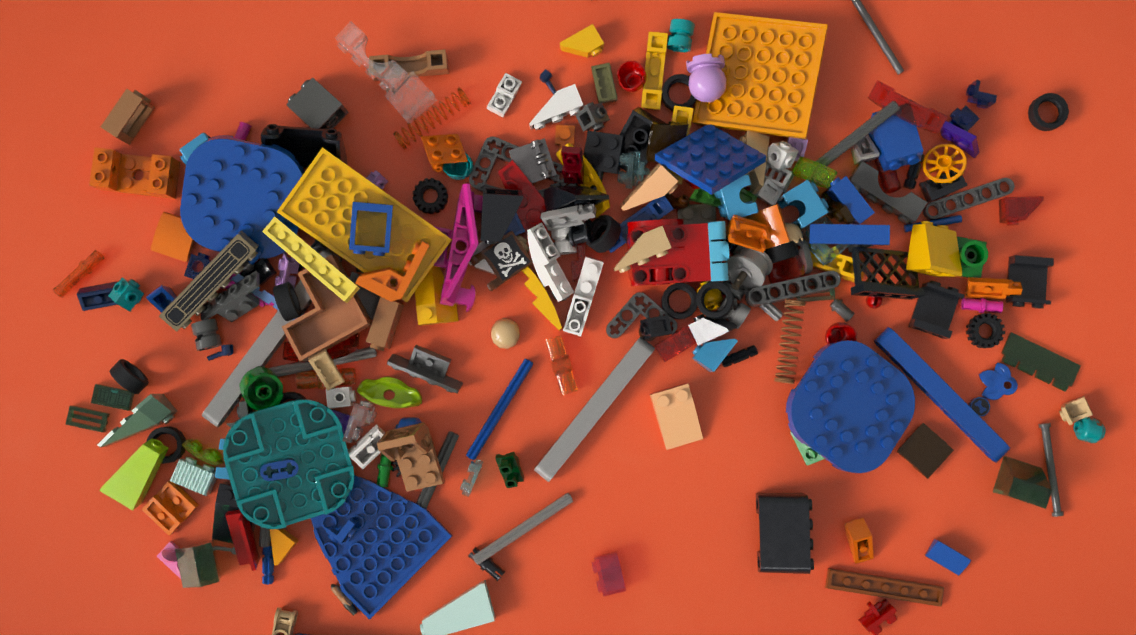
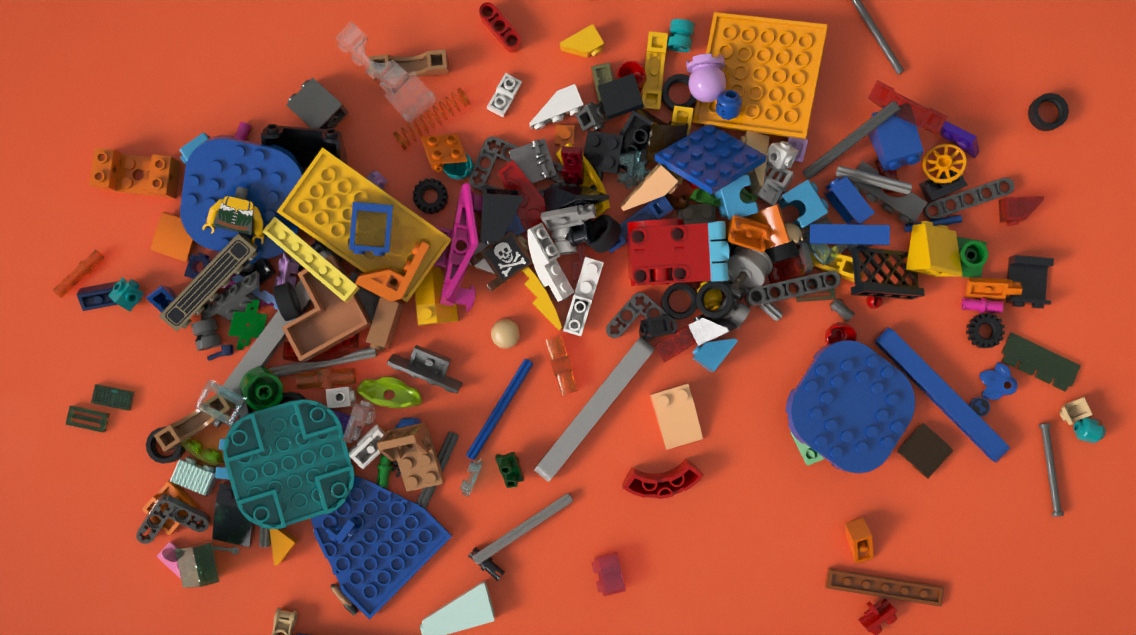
sand green wedge [97,394,177,447] -> none
lime slope [100,438,169,510] -> none
medium nougat window [101,89,155,145] -> none
black tyre [109,359,149,394] -> none
red panel [225,510,260,571] -> none
blue beam [260,459,299,481] -> none
blue axle [262,546,274,585] -> none
tan plate [308,349,345,391] -> none
dark blue hand [540,69,557,95] -> none
tan slope [613,226,671,273] -> none
black axle [721,345,758,367] -> none
black windscreen [756,493,814,574] -> none
medium nougat piece [774,299,806,384] -> none
clear neon green slope [791,156,838,189] -> none
dark brown hinge [821,192,855,224] -> none
light grey slope [851,135,879,165] -> none
black axle [904,154,924,189] -> none
black panel [908,281,964,339] -> none
blue slope [925,539,971,576] -> none
clear blue brick [948,106,980,132] -> none
clear blue bracket [966,80,997,108] -> none
slope [993,456,1052,509] -> none
none -> dark grey beam [136,495,210,544]
none -> medium nougat arch [154,391,237,452]
none -> clear light blue tile [195,380,247,426]
none -> torso [202,187,264,244]
none -> green piece [228,299,267,350]
none -> red beam [479,2,521,53]
none -> black tile [598,73,644,120]
none -> red brick [622,458,704,499]
none -> blue head [715,90,742,120]
none -> light grey axle [836,166,912,194]

